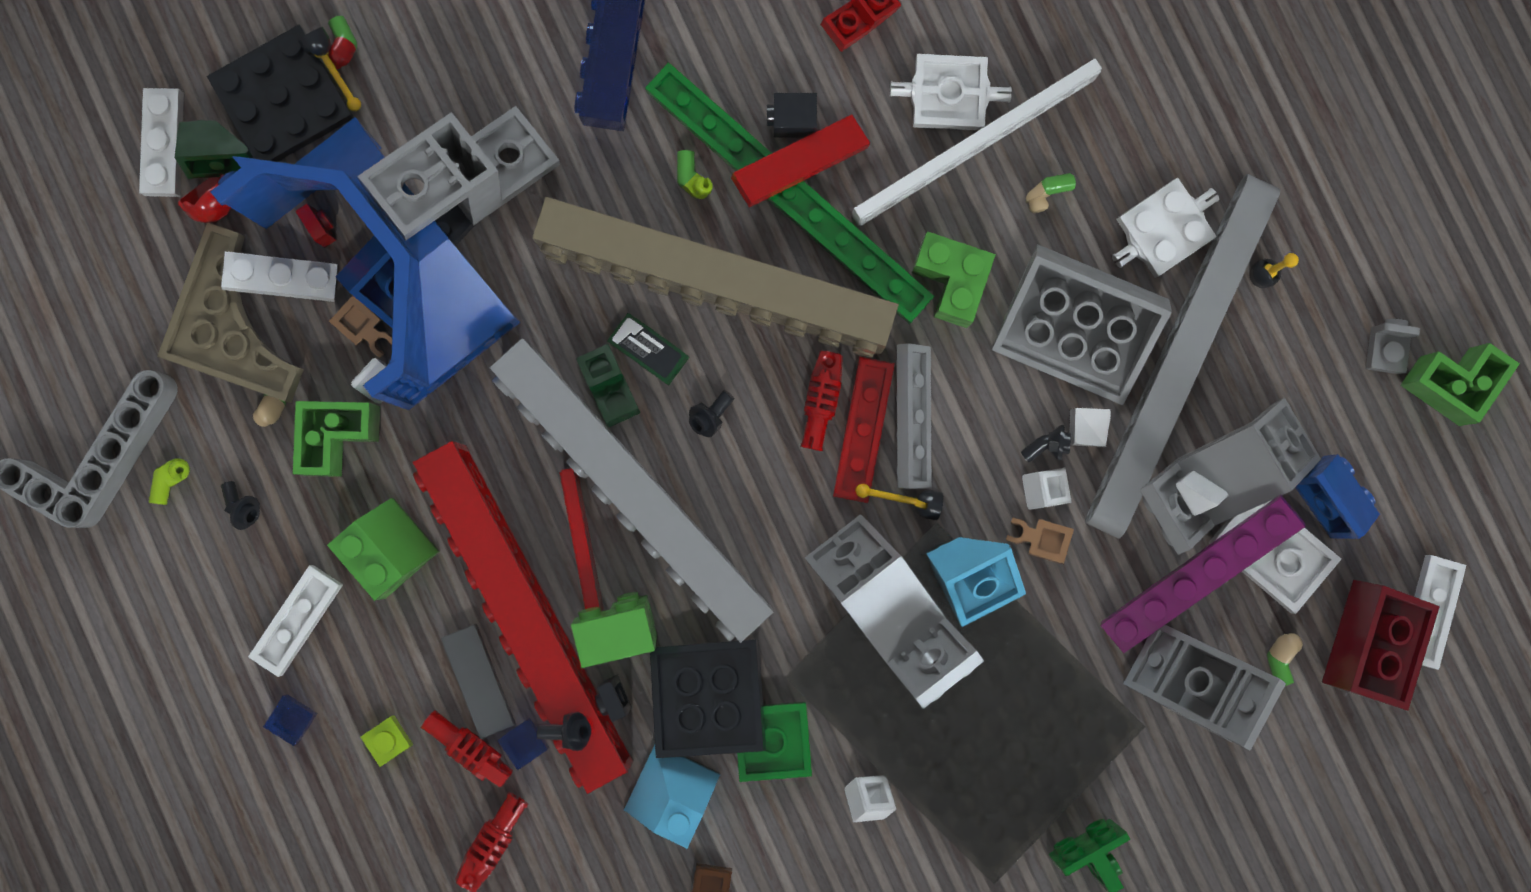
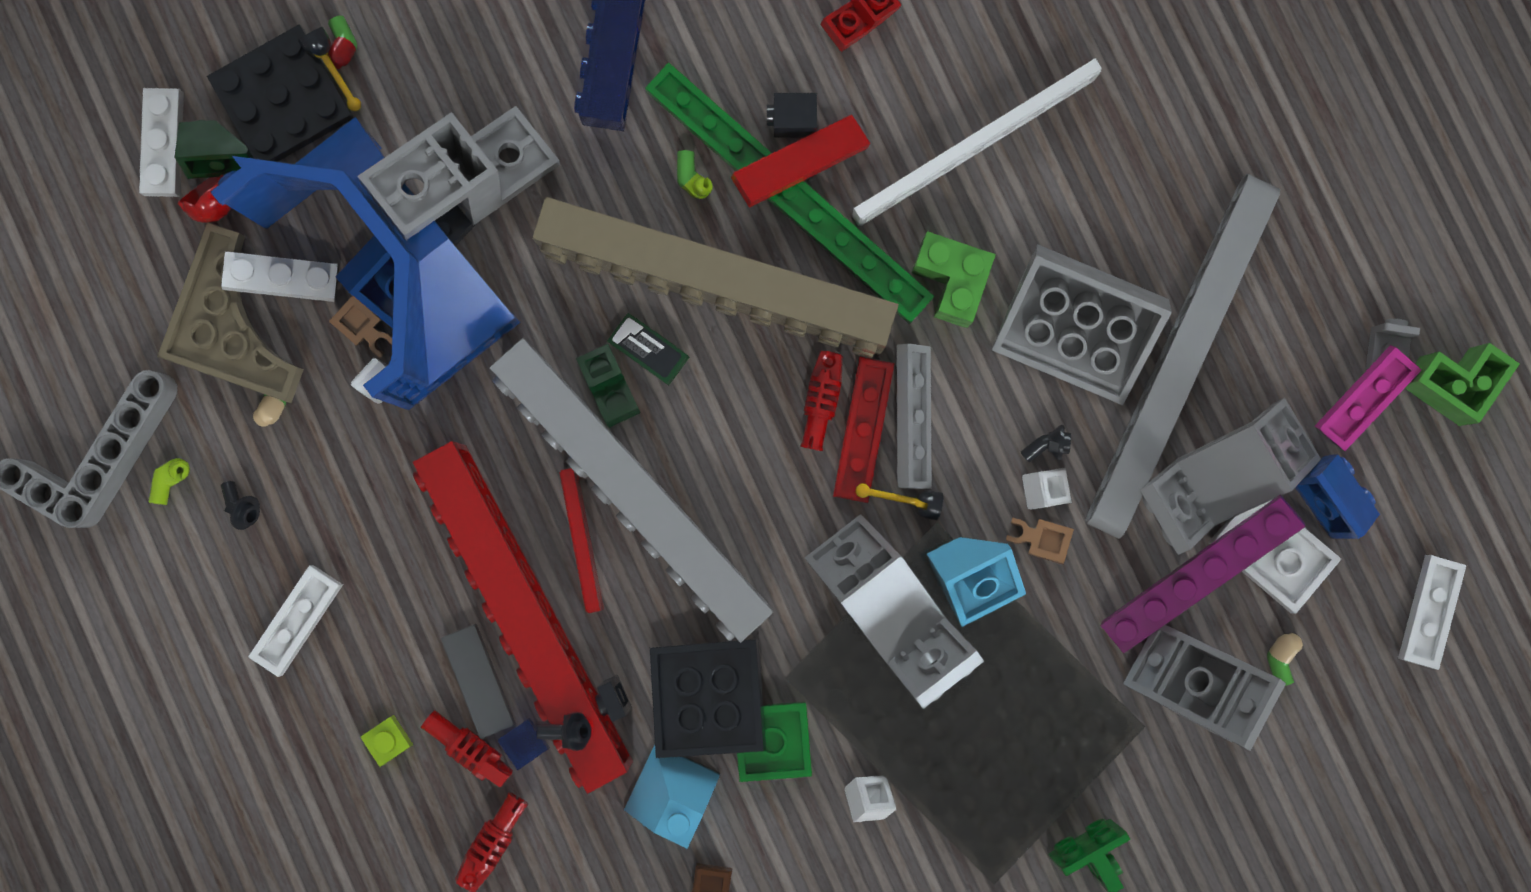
clear blue plate [263,694,318,746] -> none
bright green brick [293,401,380,477] -> none
red plate [295,204,336,248] -> none
bright green slope [327,498,440,601] -> none
bright green brick [571,592,657,668] -> none
black plate [689,390,735,437] -> none
white plate [890,54,1012,131] -> none
arm [1026,173,1076,213] -> none
white slope [1069,408,1111,447] -> none
white plate [1112,178,1219,278] -> none
white slope [1176,471,1229,516] -> none
black hinge [1249,253,1299,288] -> none
dark red slope [1322,580,1440,711] -> none
none -> dark pink plate [1315,345,1422,451]

